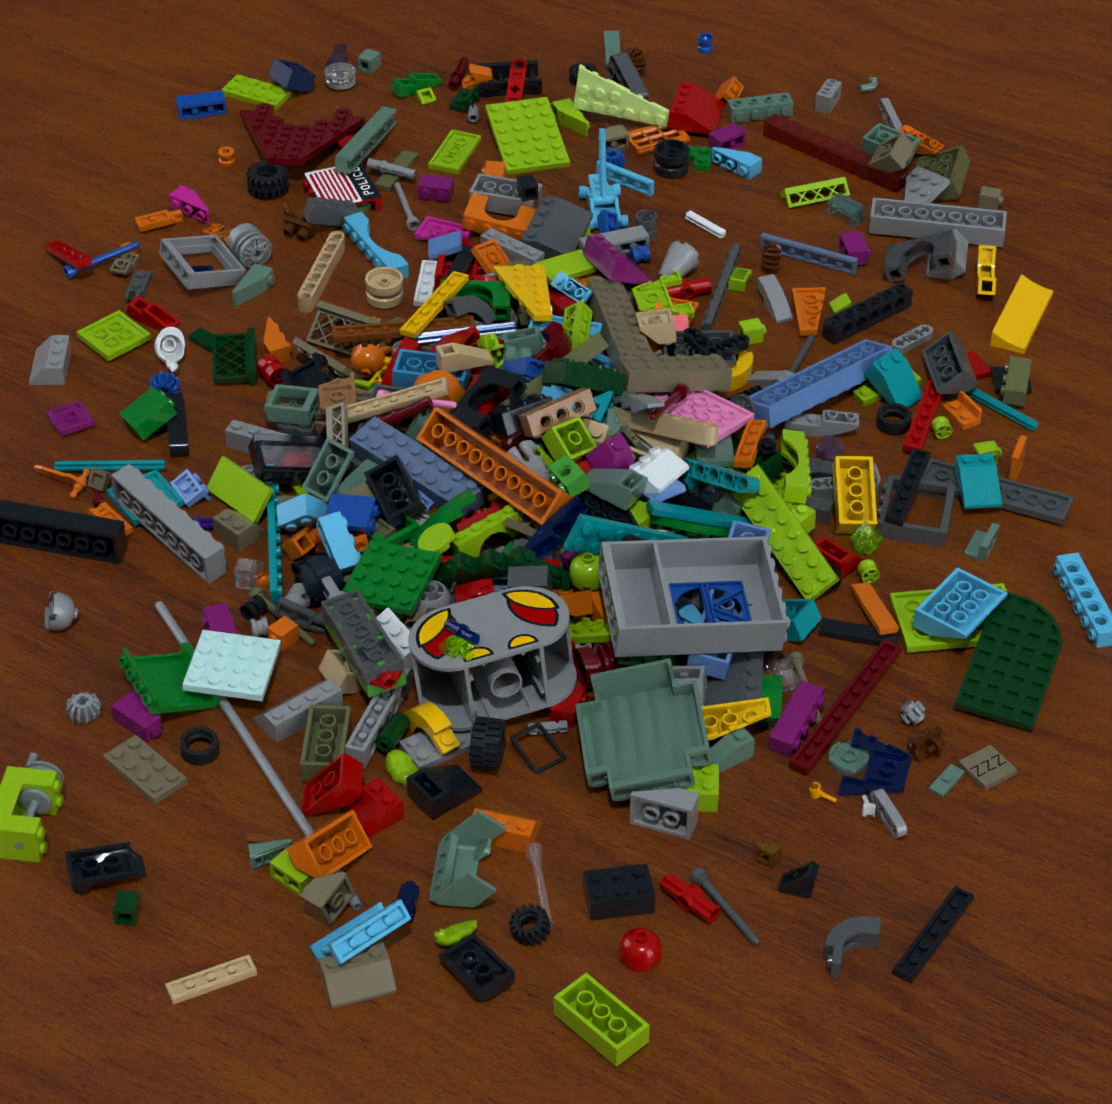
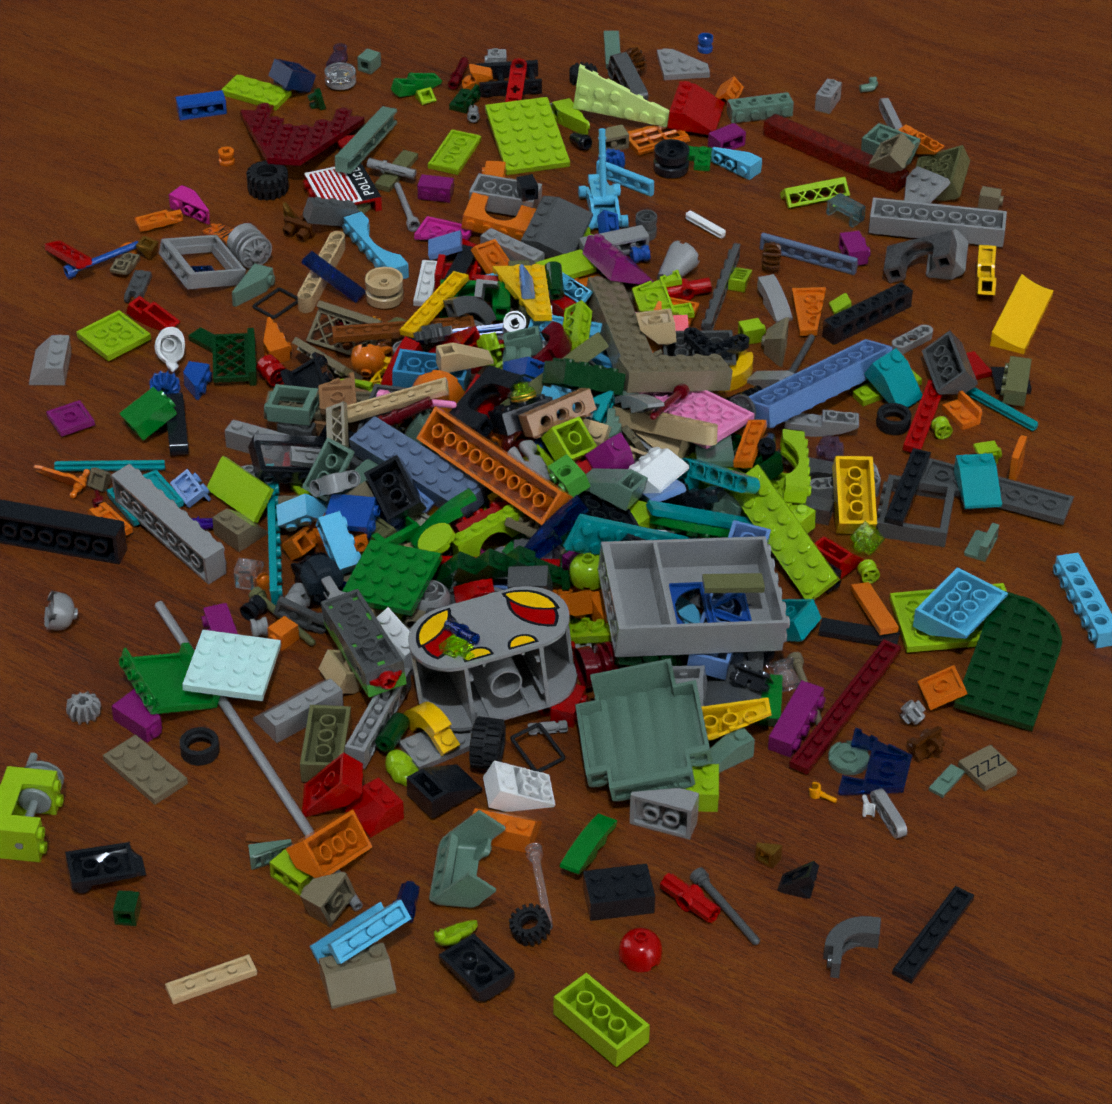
none -> pearl gold slope [136,236,159,260]
none -> blue slope [183,361,212,400]
none -> black piece [252,287,298,319]
none -> light grey plate [289,446,321,468]
none -> clear blue tile [301,251,366,303]
none -> dark green tile [307,88,326,111]
none -> light grey piece [309,470,361,497]
none -> dark grey gear [413,323,453,344]
none -> light grey panel [474,279,500,301]
none -> white slope [483,760,555,812]
none -> light grey brick [485,48,507,63]
none -> wheel [502,311,526,333]
none -> clear neon green piece [511,381,537,402]
none -> medium blue slope [519,264,535,299]
none -> dark green brick [545,261,564,300]
none -> green slope [560,813,617,874]
none -> black cone [570,132,592,150]
none -> light grey plate [657,48,710,80]
none -> olive tile [702,573,765,593]
none -> black hinge [729,663,774,693]
none -> dark tan slope [761,317,789,367]
none -> orange tile [917,665,968,710]

